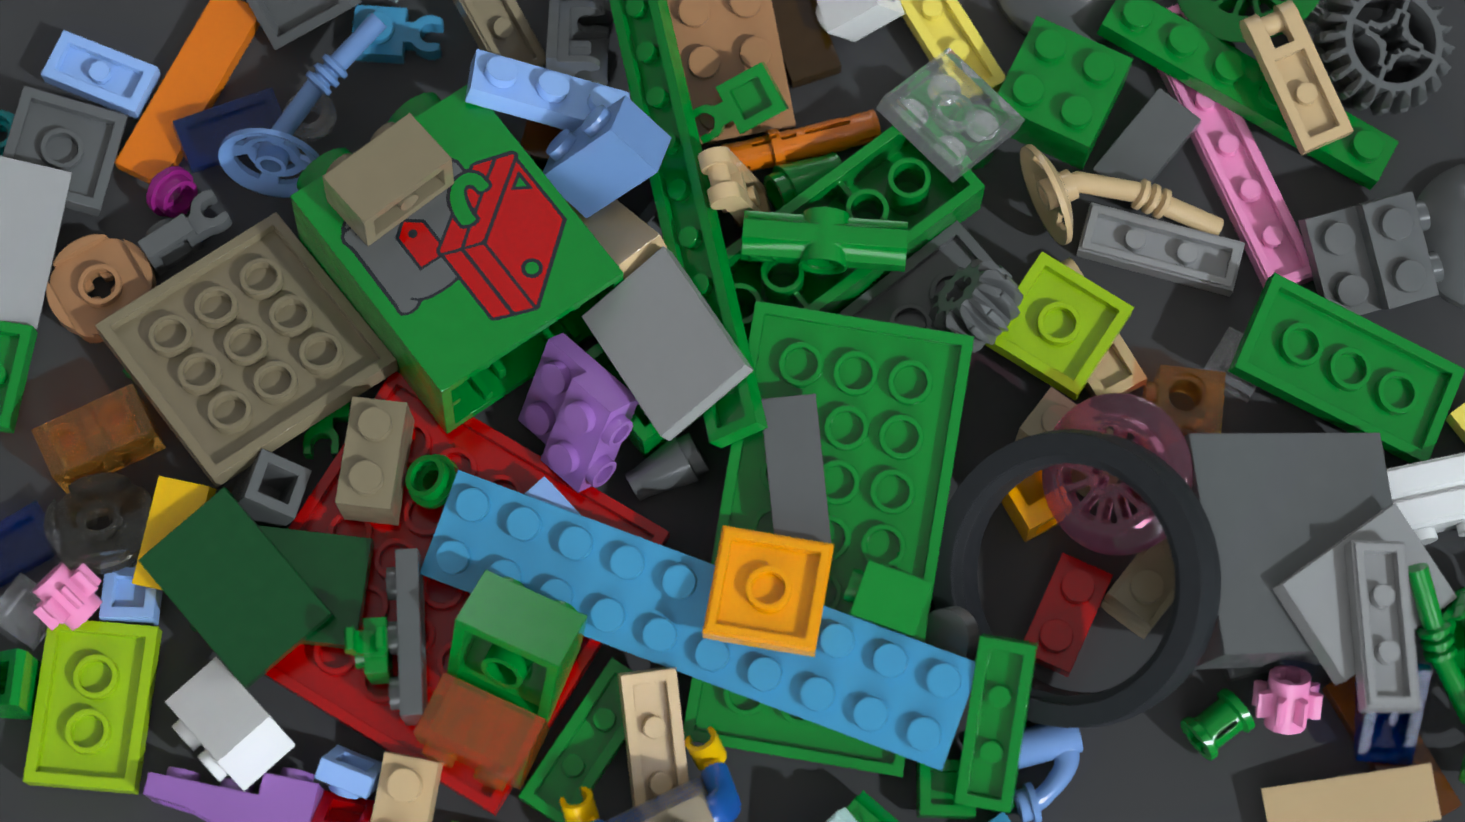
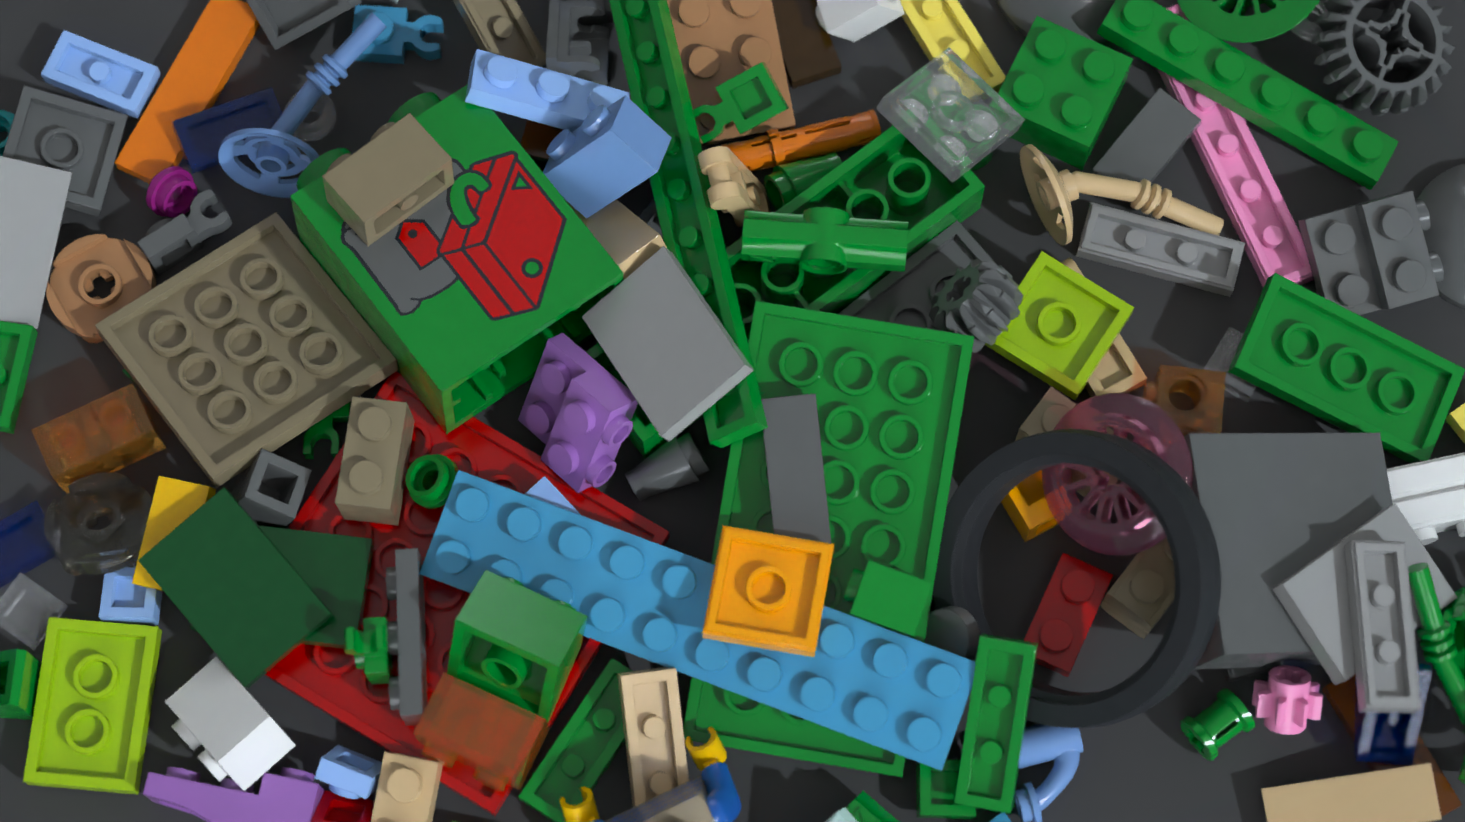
bright pink gear [32,562,103,631] -> none
tan plate [1240,0,1354,156] -> none

